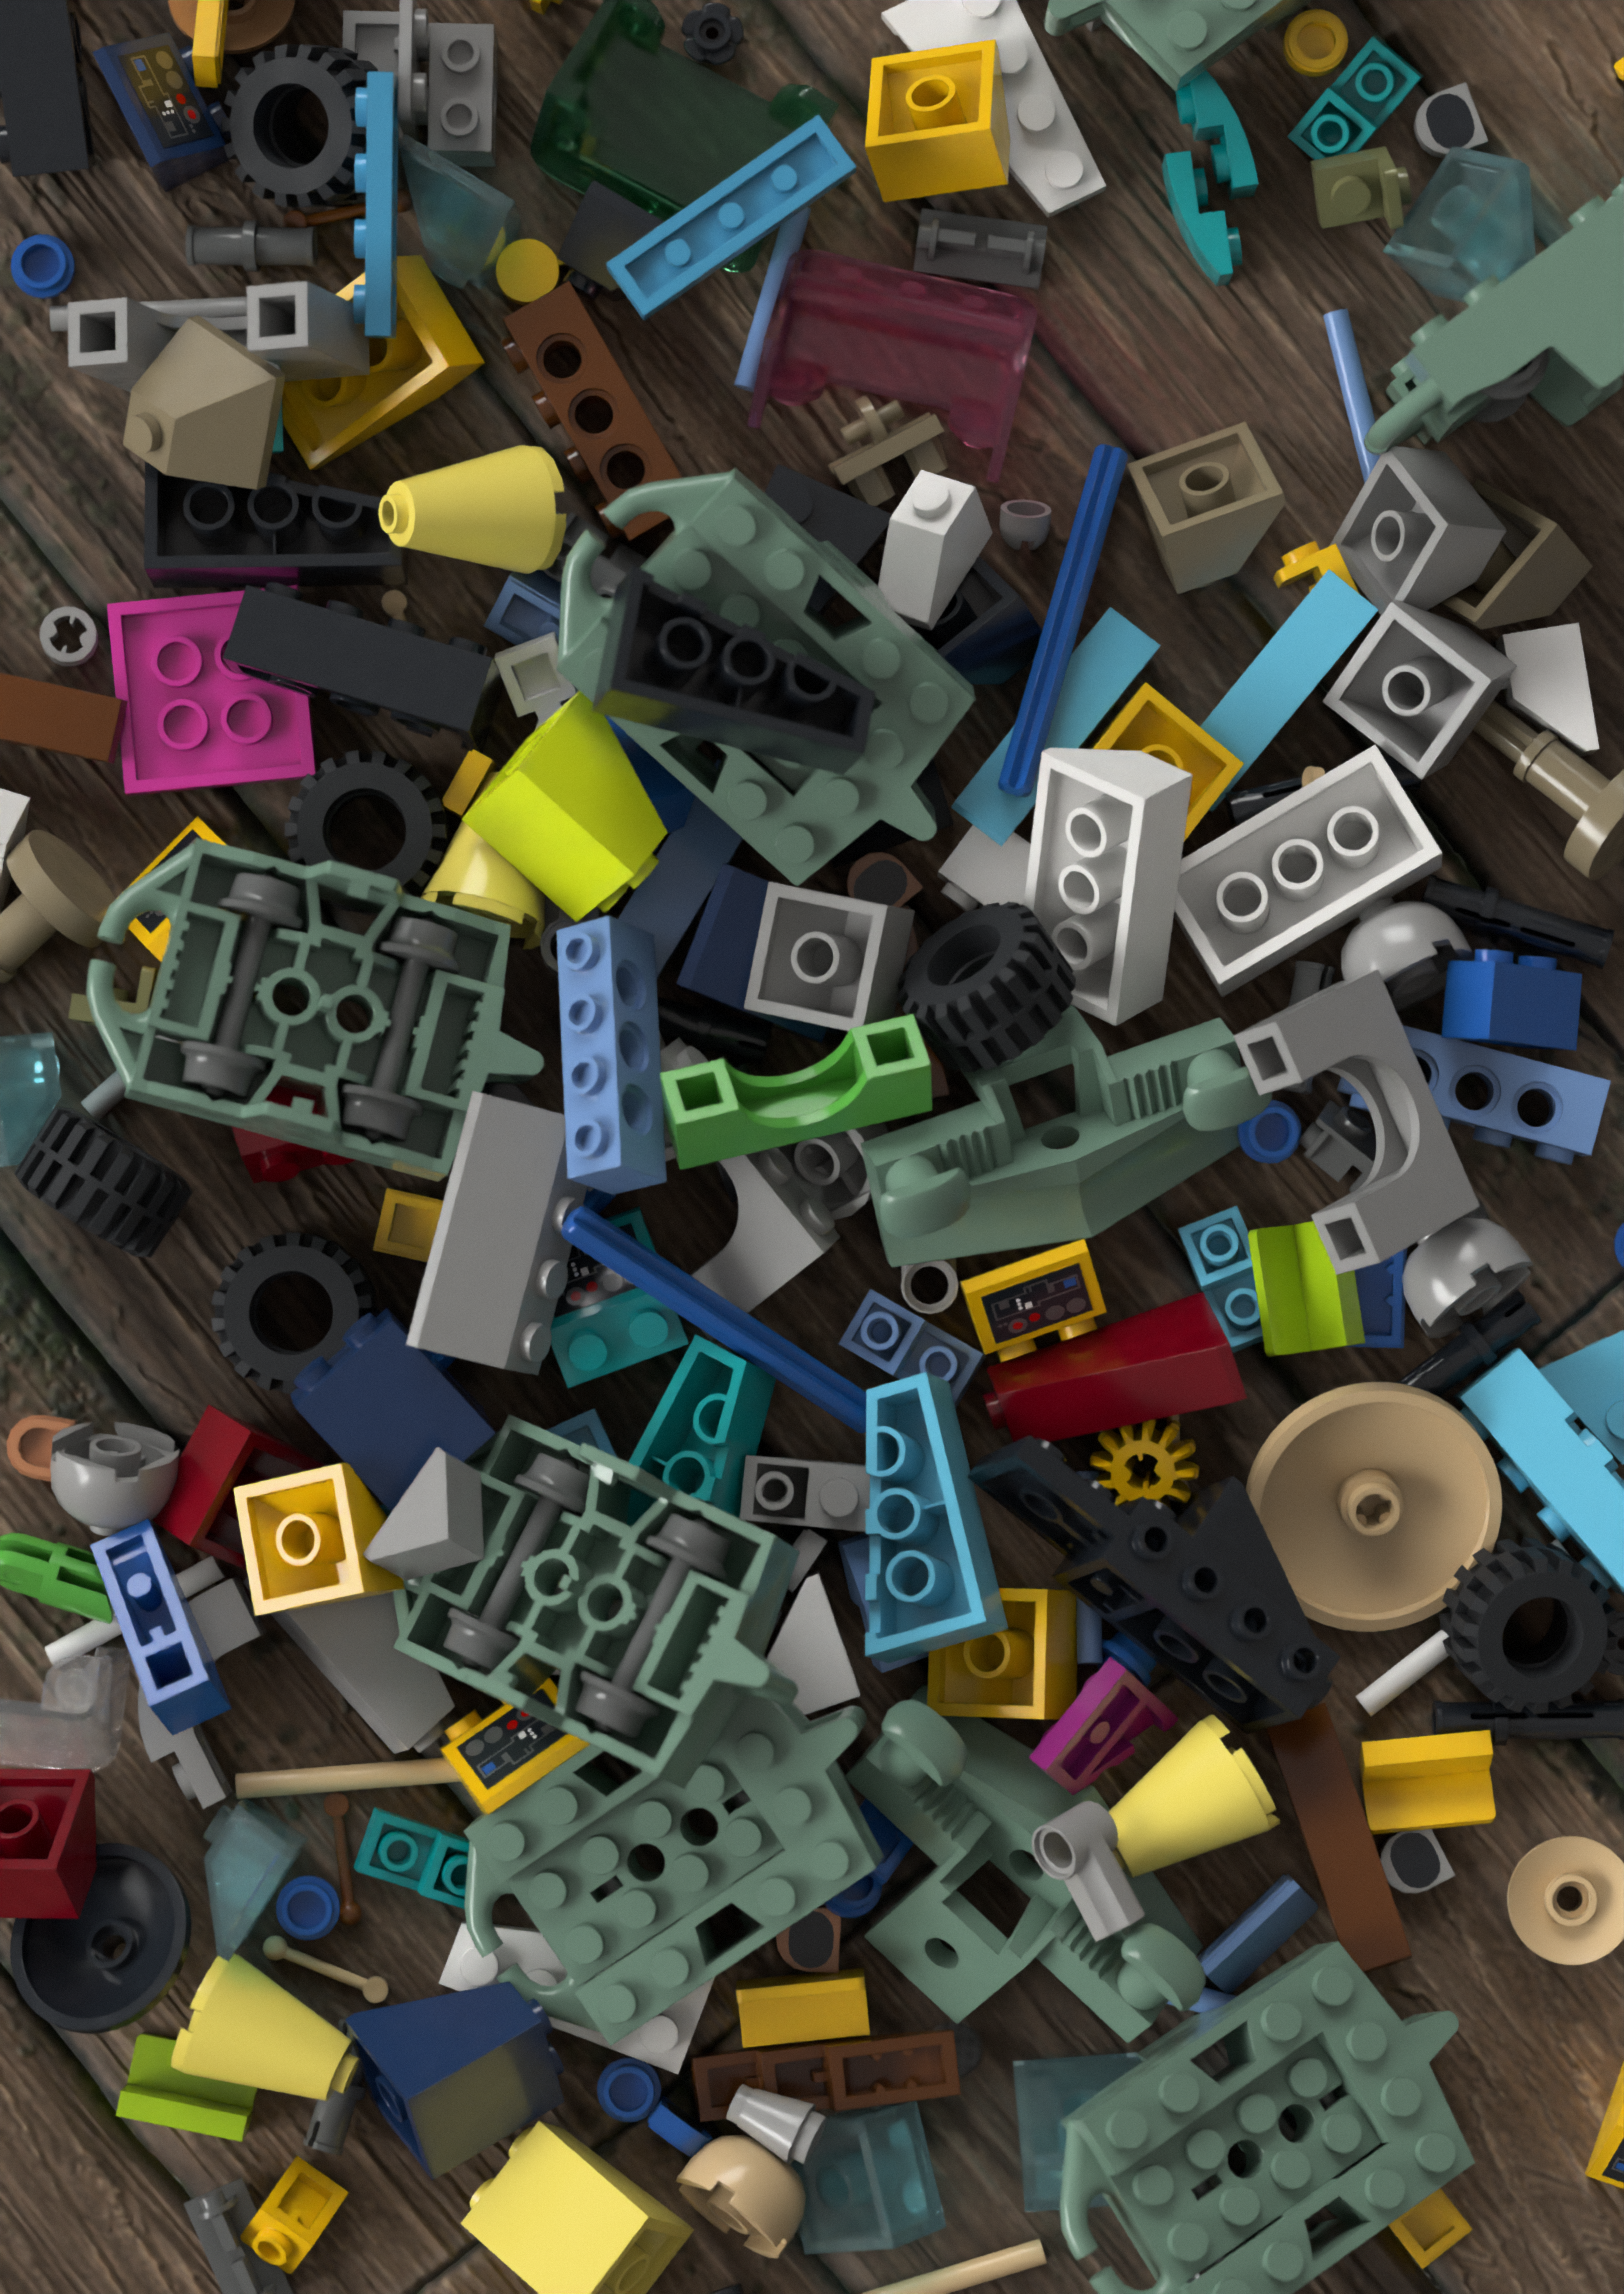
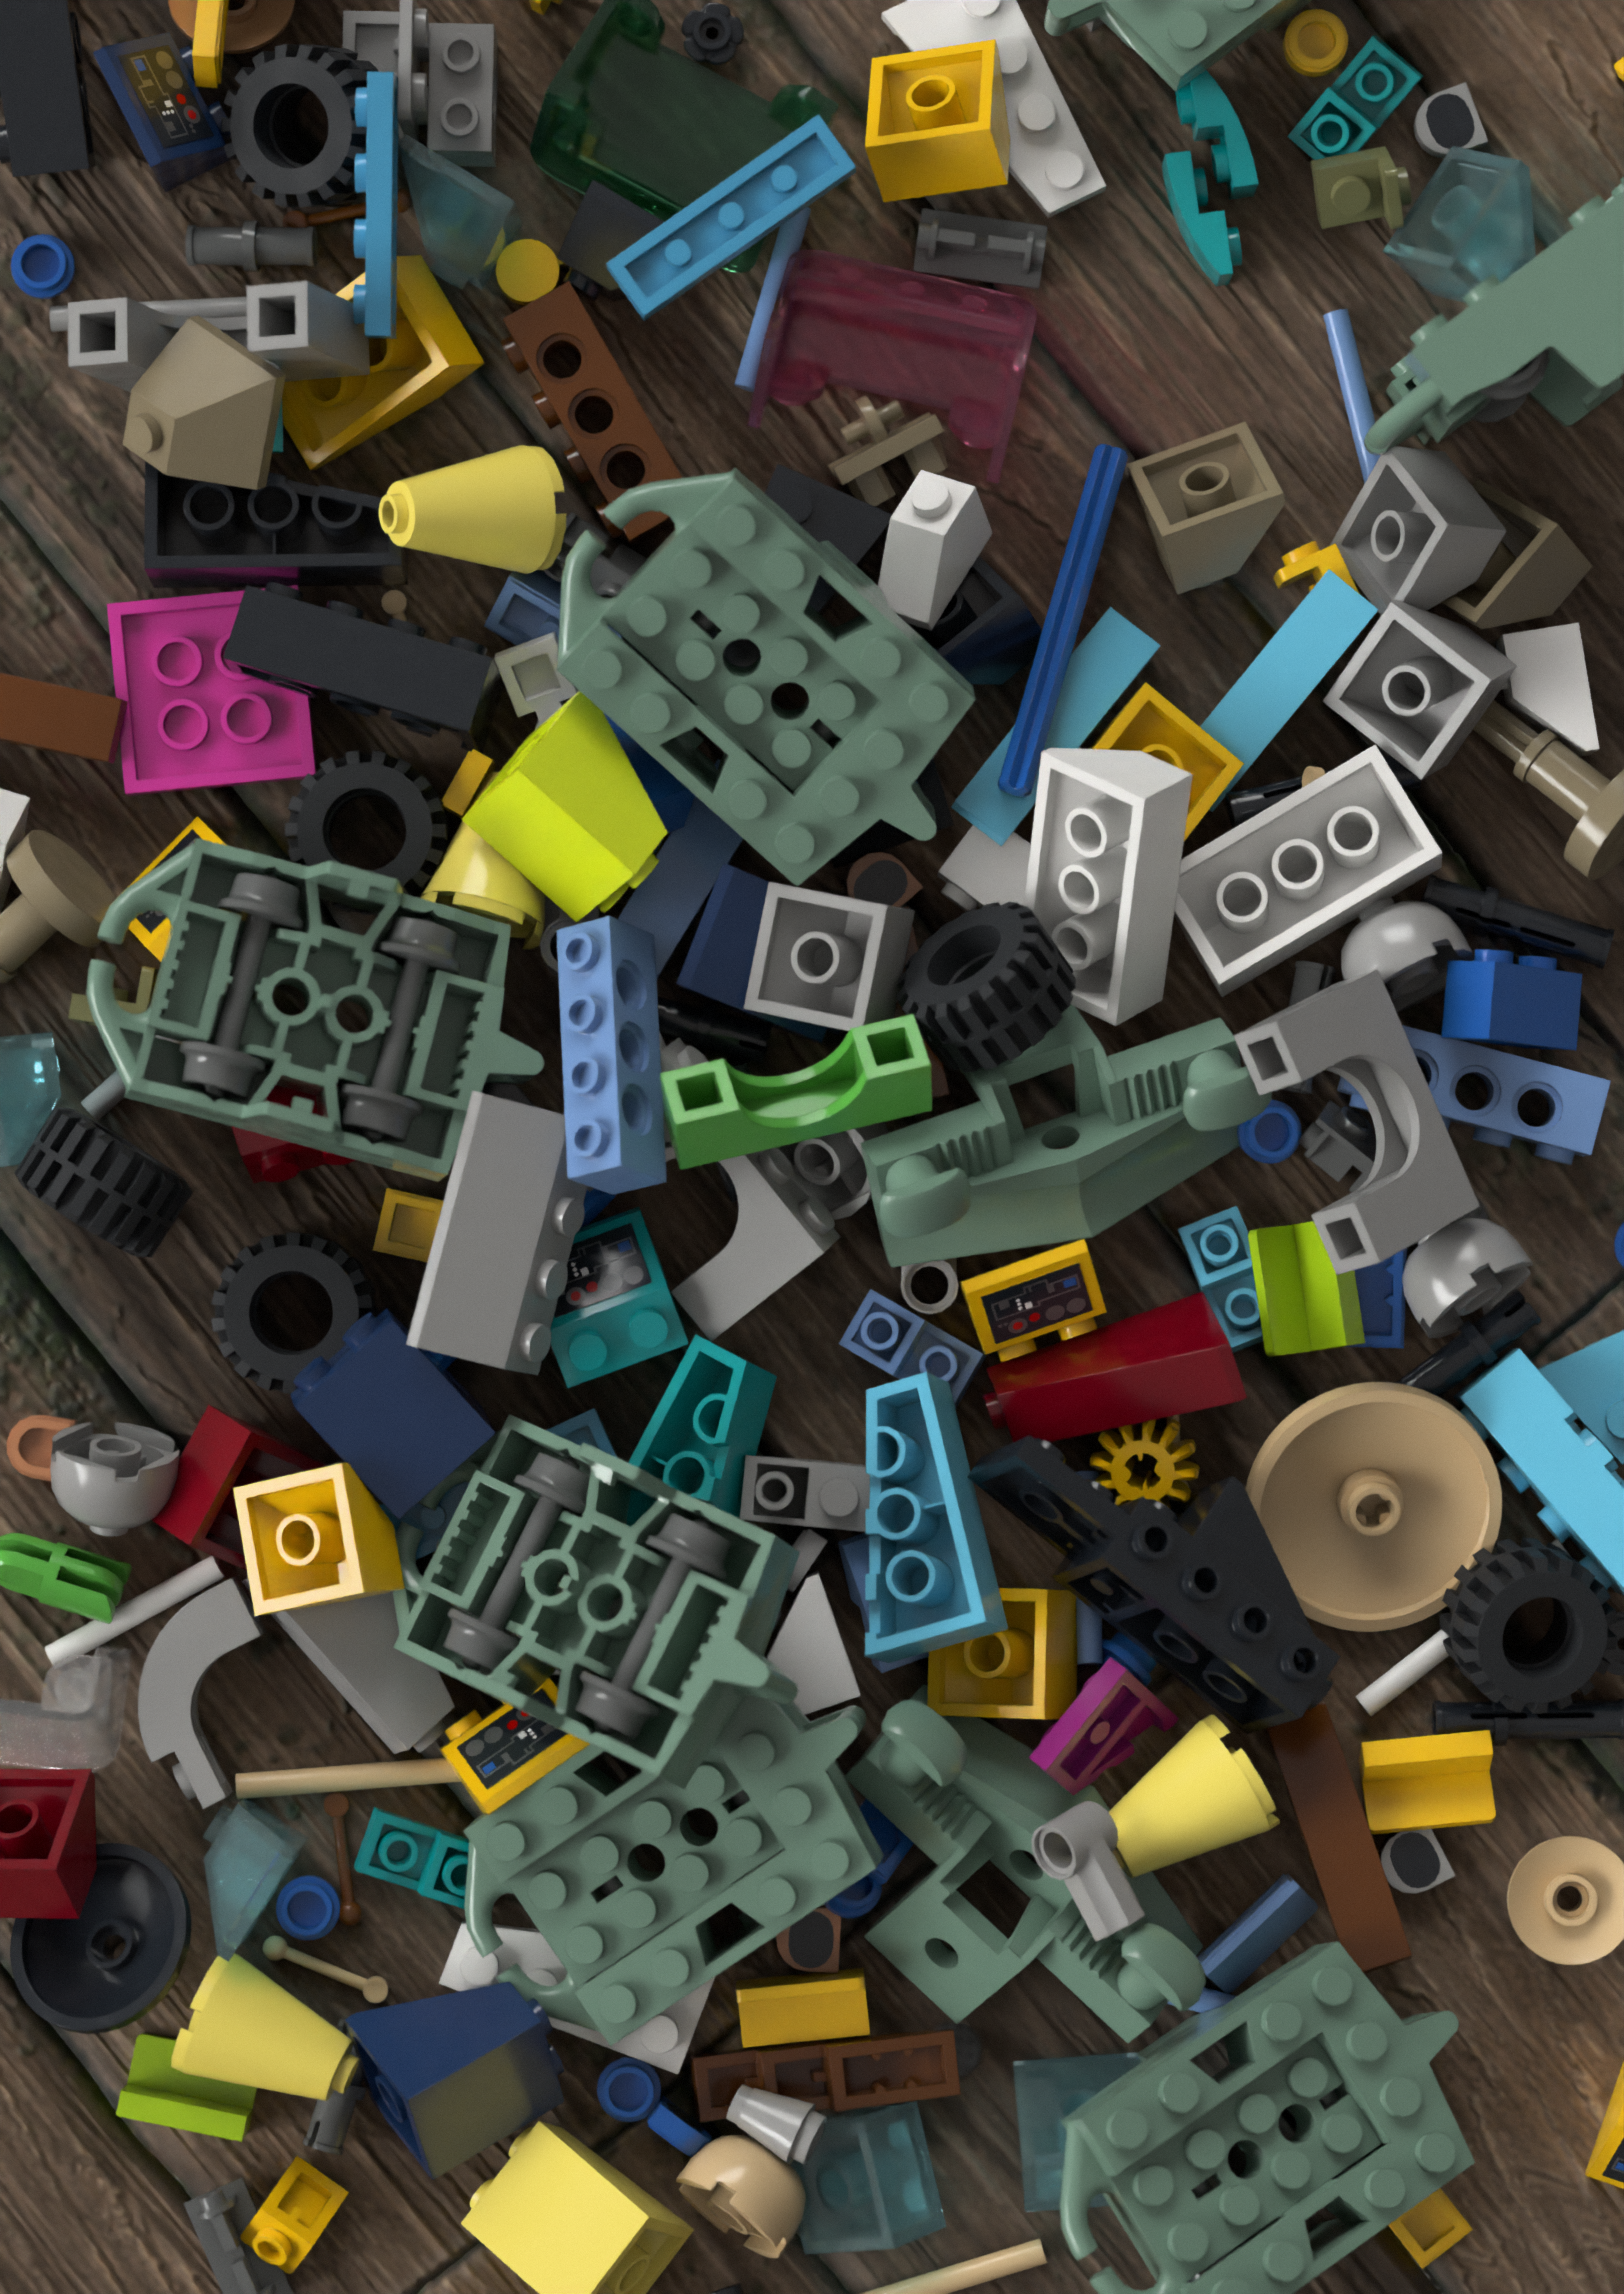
light grey bush [40,606,98,667] -> none
blue slope [90,1518,232,1736] -> none
light grey slope [362,1447,484,1580] -> none
blue axle [561,1206,866,1433] -> none
black wedge [592,565,875,775] -> none
light grey hinge [999,499,1051,551] -> none

